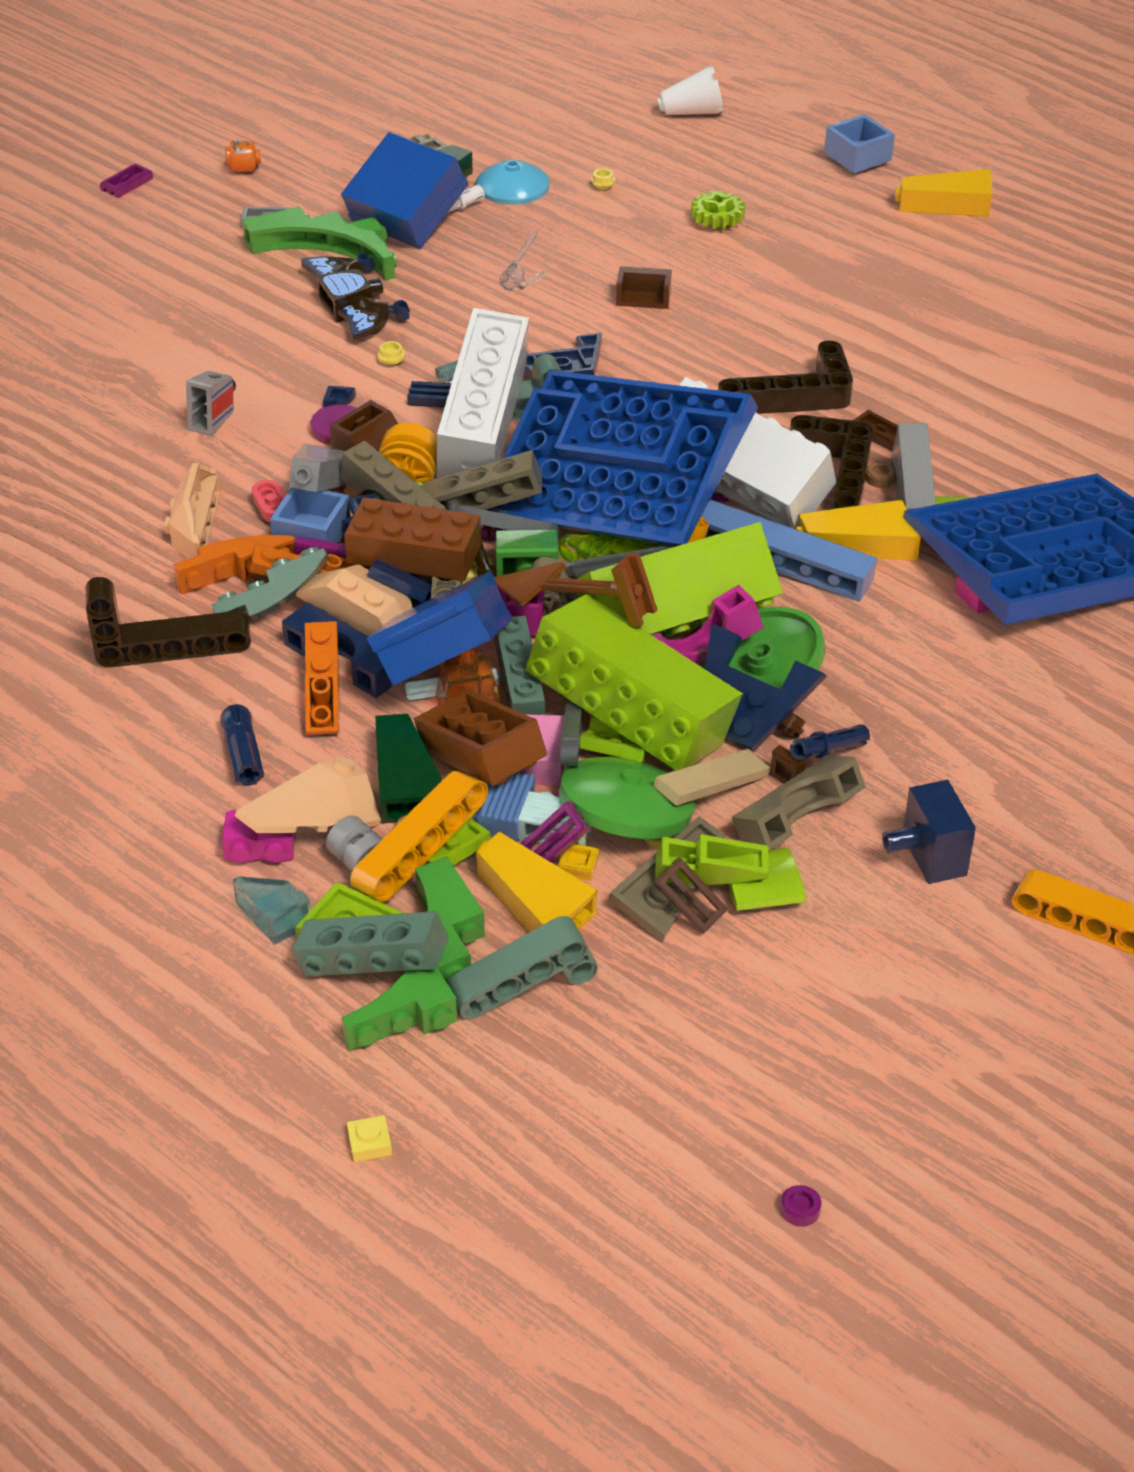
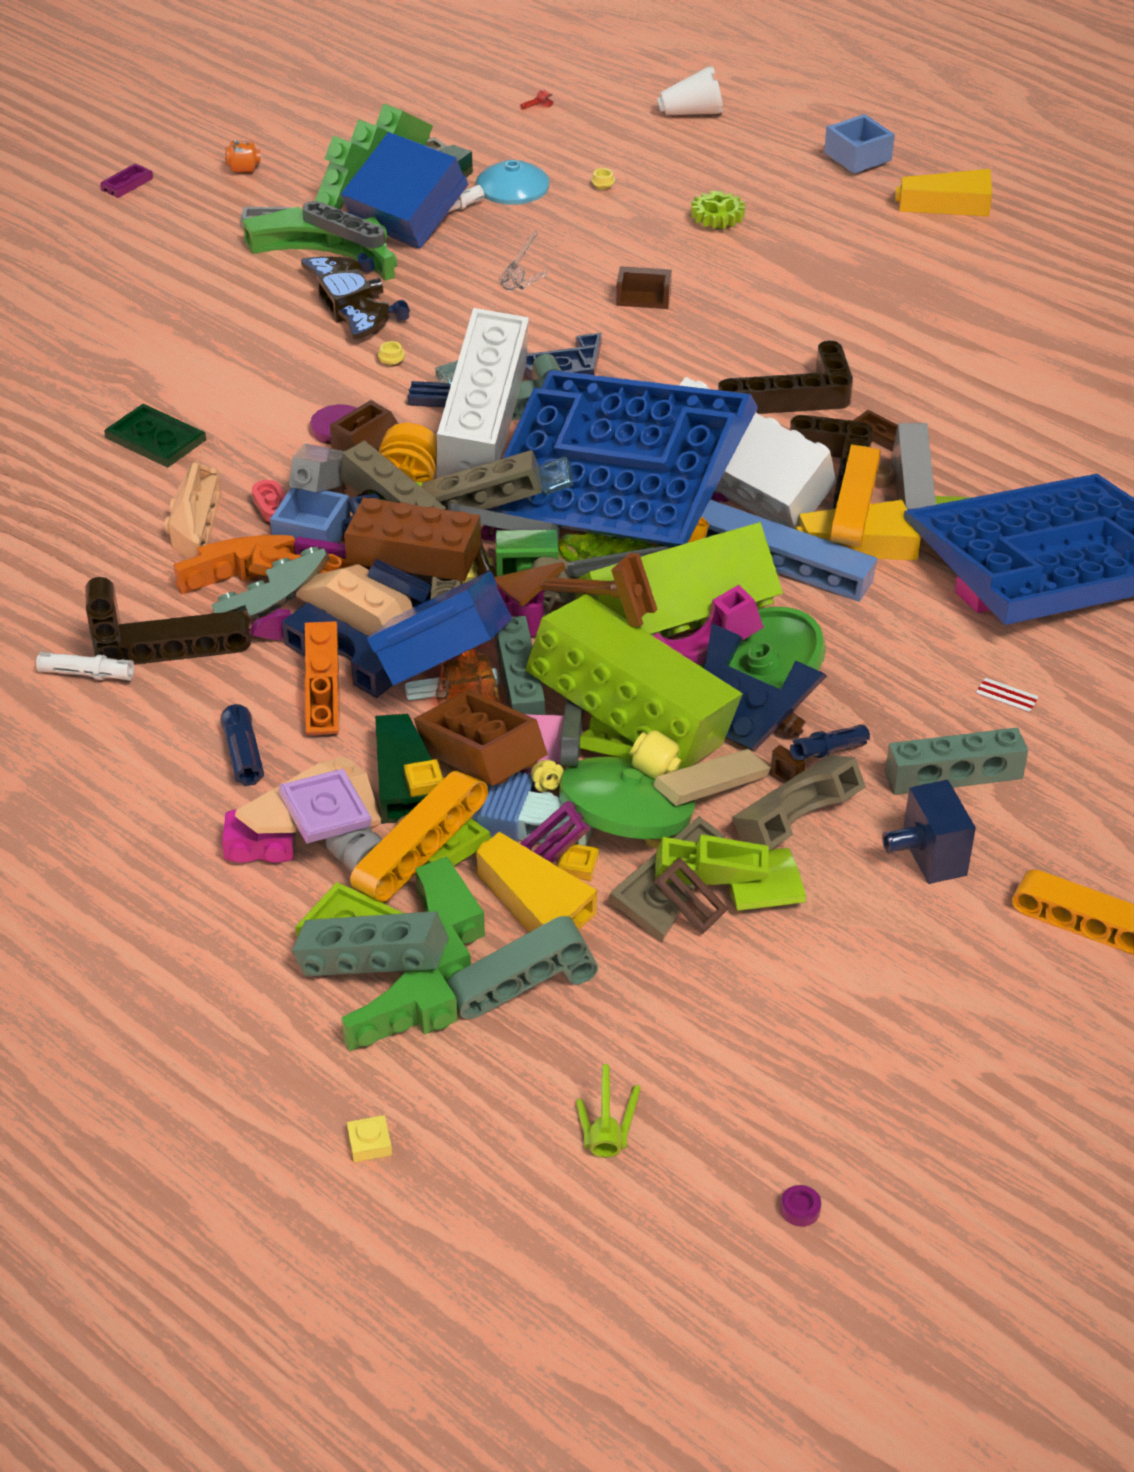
light grey torso [186,371,236,436] -> none
clear light blue slope [233,876,311,945] -> none
dark blue tile [323,386,356,408] -> none
none -> white pin [36,652,134,681]
none -> dark green tile [104,404,206,468]
none -> magenta tile [250,609,291,641]
none -> lavender tile [278,769,372,844]
none -> dark grey beam [302,201,385,248]
none -> bright green arch [315,103,433,210]
none -> yellow tile [404,759,443,797]
none -> clear red hand [520,90,554,110]
none -> light yellow plate [531,760,563,792]
none -> clear light blue tile [539,456,573,495]
none -> lime plant [576,1064,641,1158]
none -> light yellow head [629,730,682,780]
none -> light orange beam [830,445,881,546]
none -> sand green brick [885,727,1028,795]
none -> sticker [976,678,1038,711]

